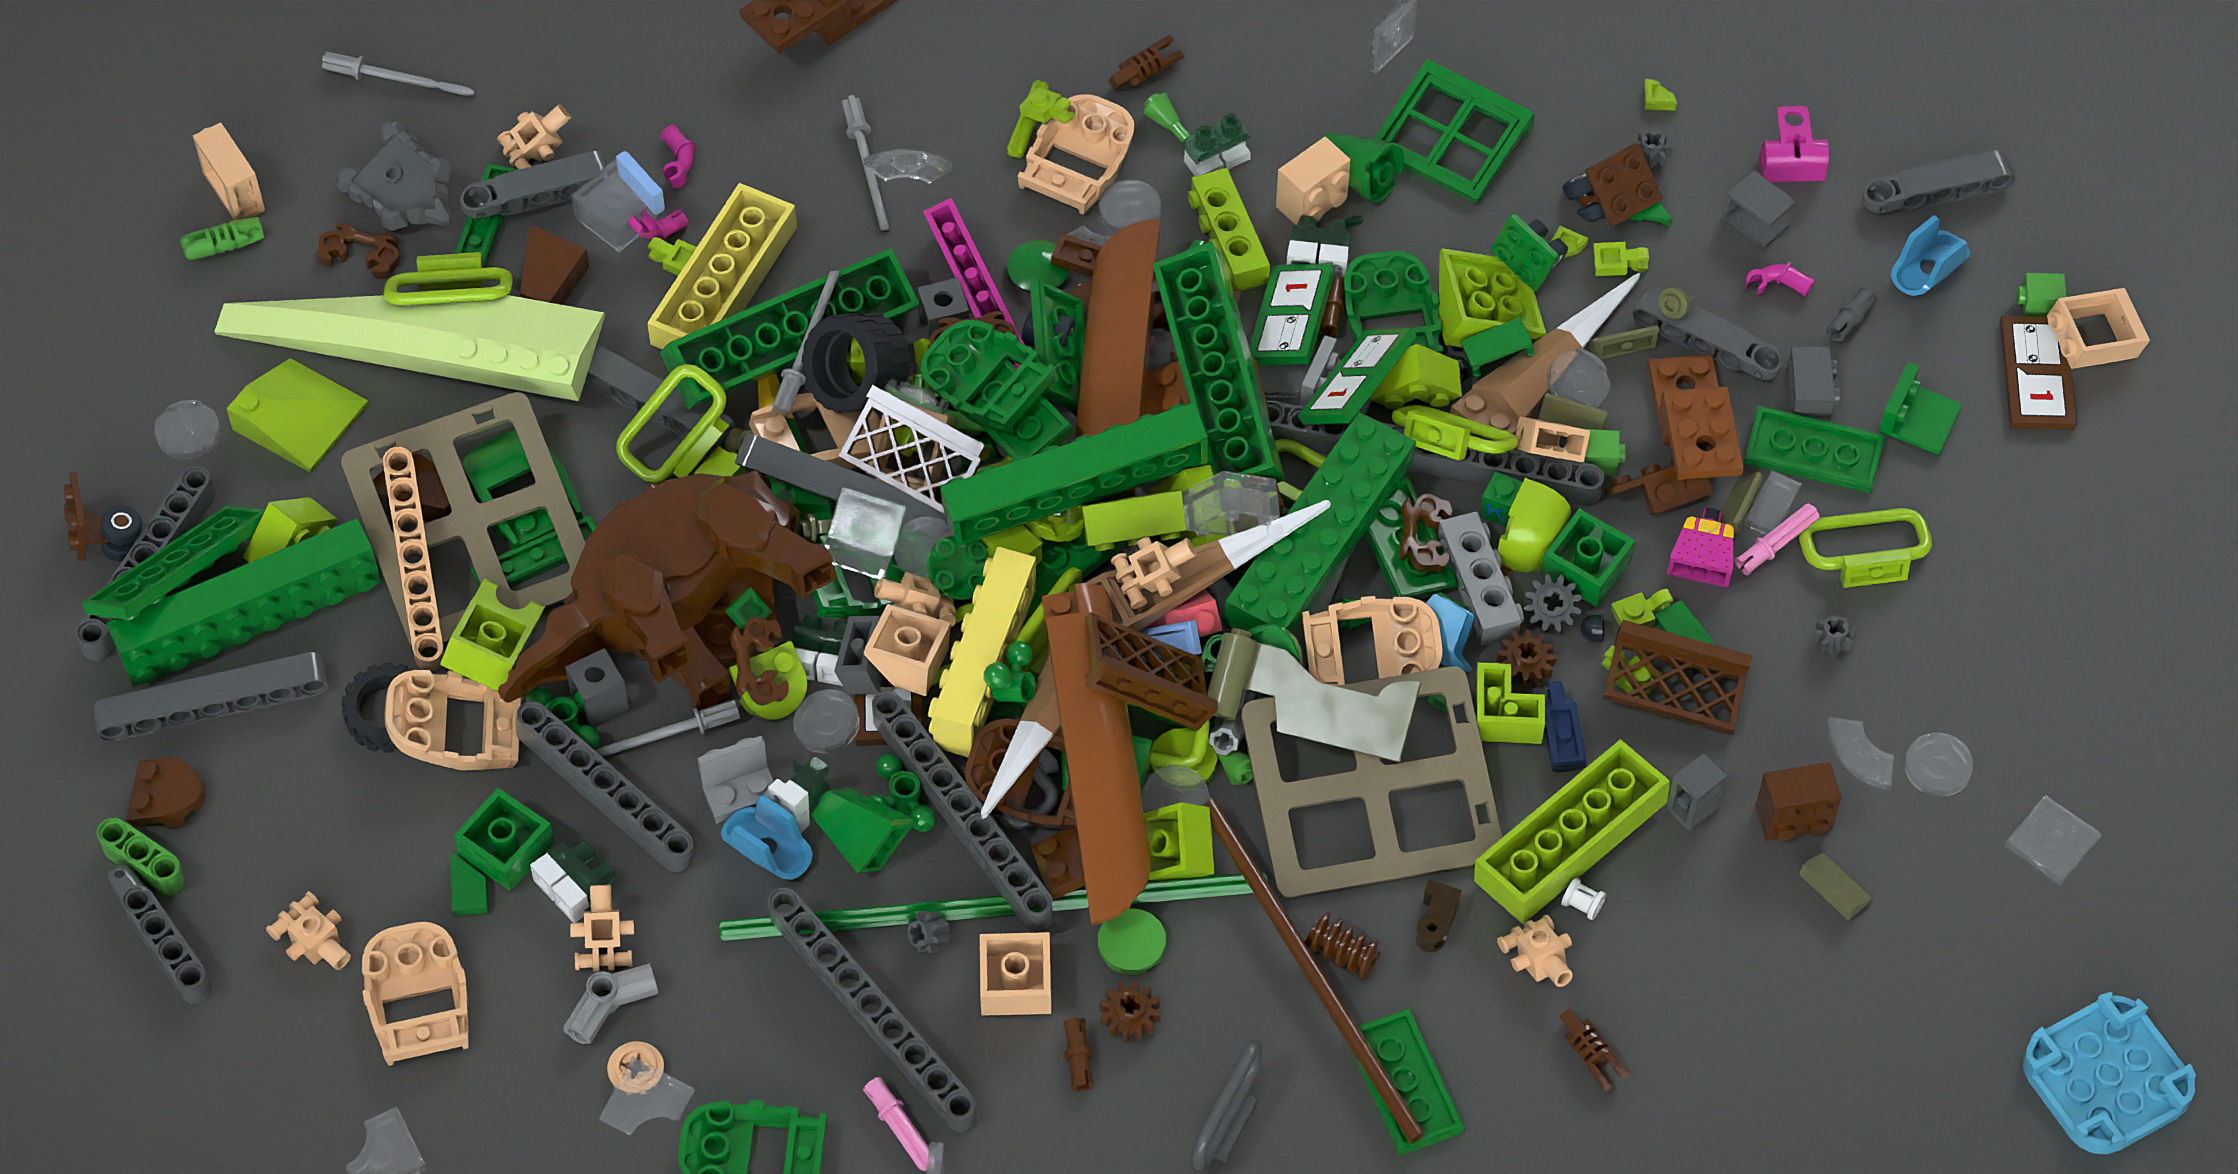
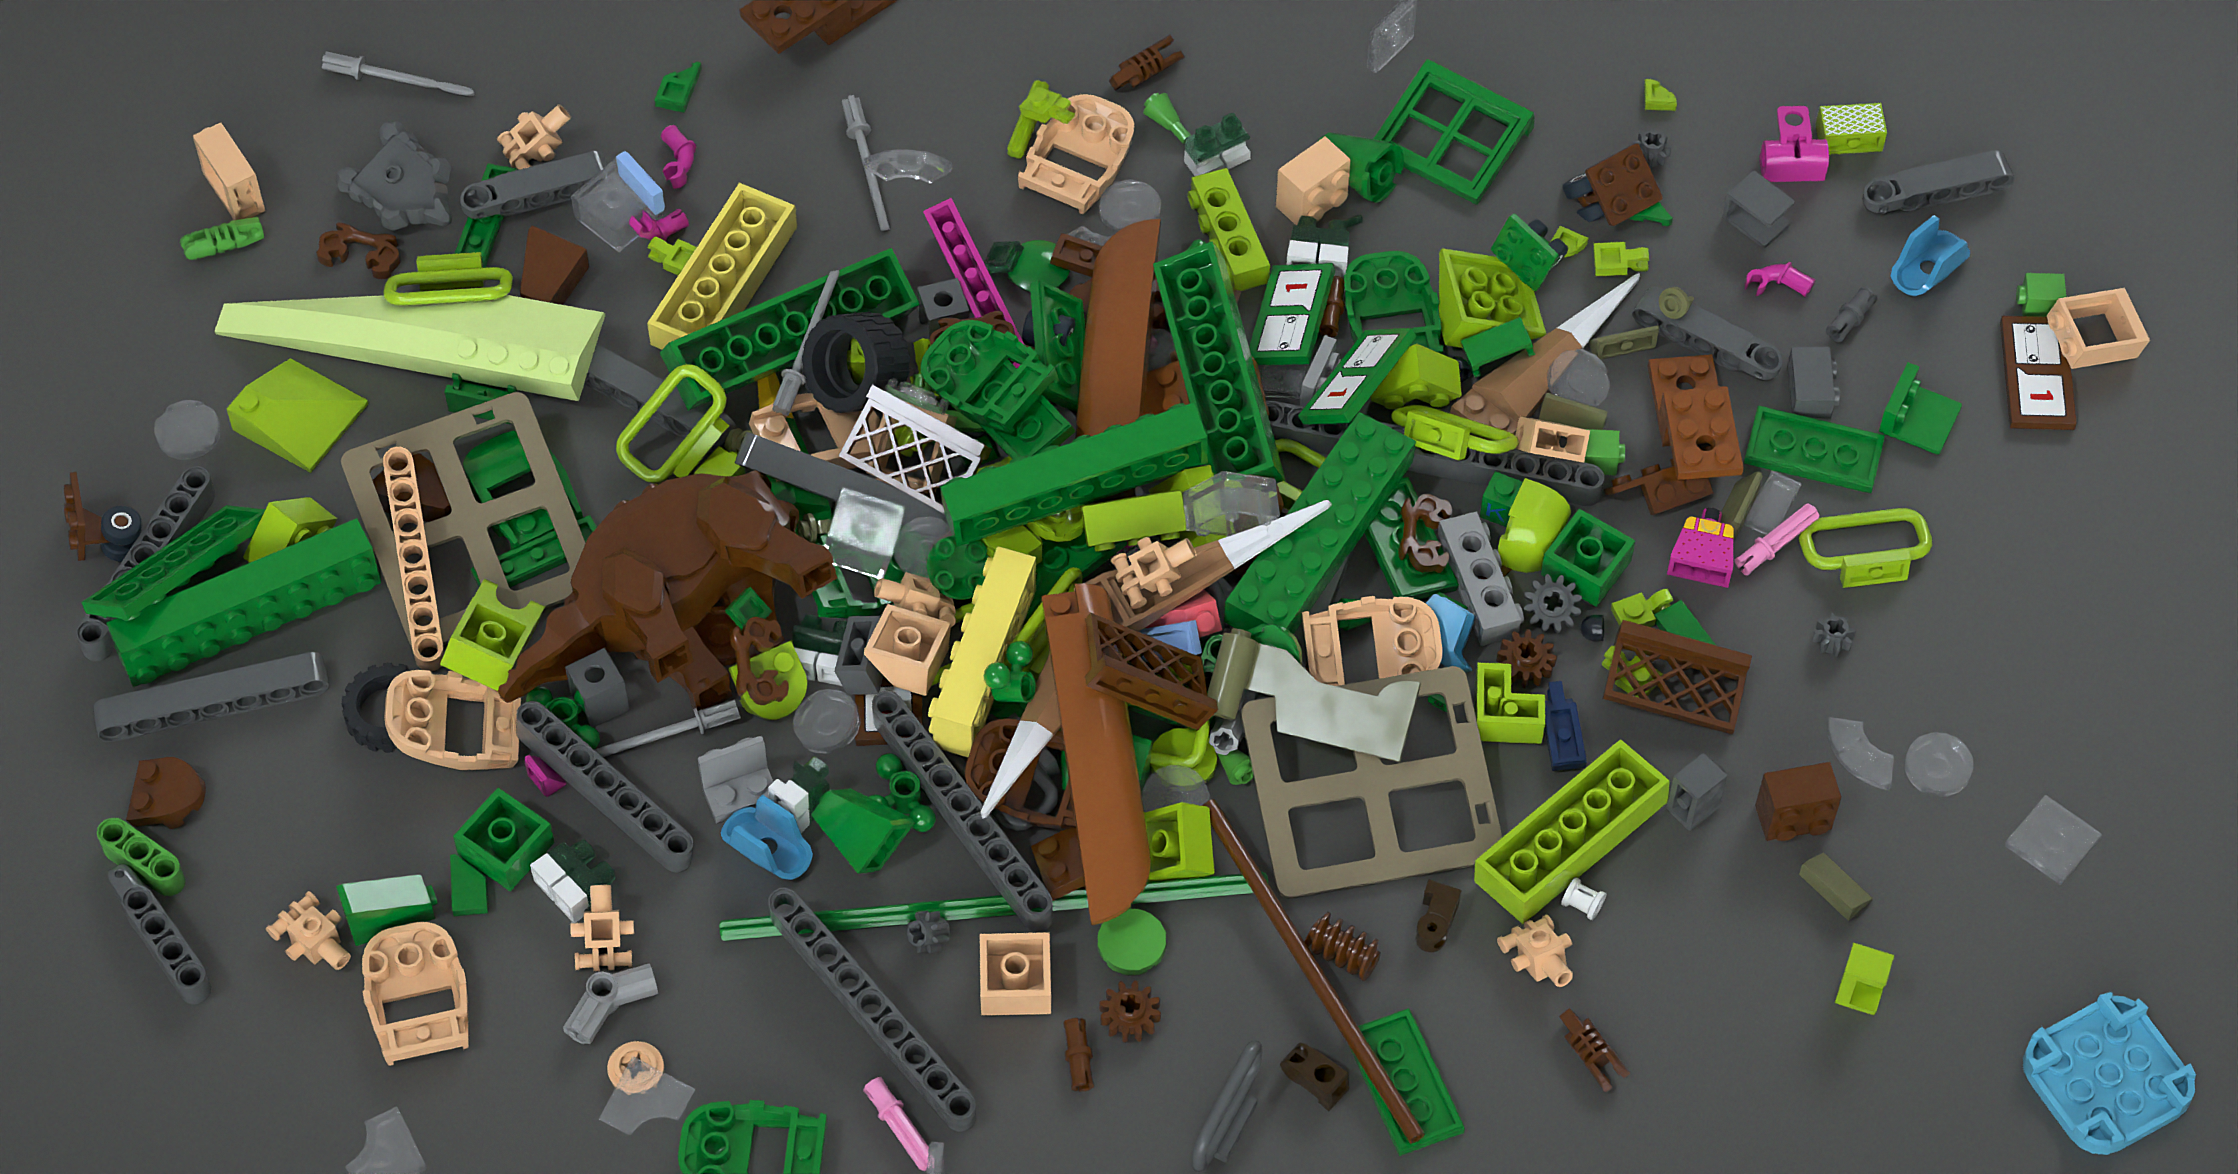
none -> slope [336,874,438,946]
none -> green hinge [444,373,517,424]
none -> dark pink slope [524,755,566,797]
none -> green tile [654,61,702,113]
none -> clear green tile [984,241,1024,273]
none -> dark brown leg [1280,1043,1349,1111]
none -> lime panel [1816,103,1887,154]
none -> lime panel [1835,943,1894,1015]

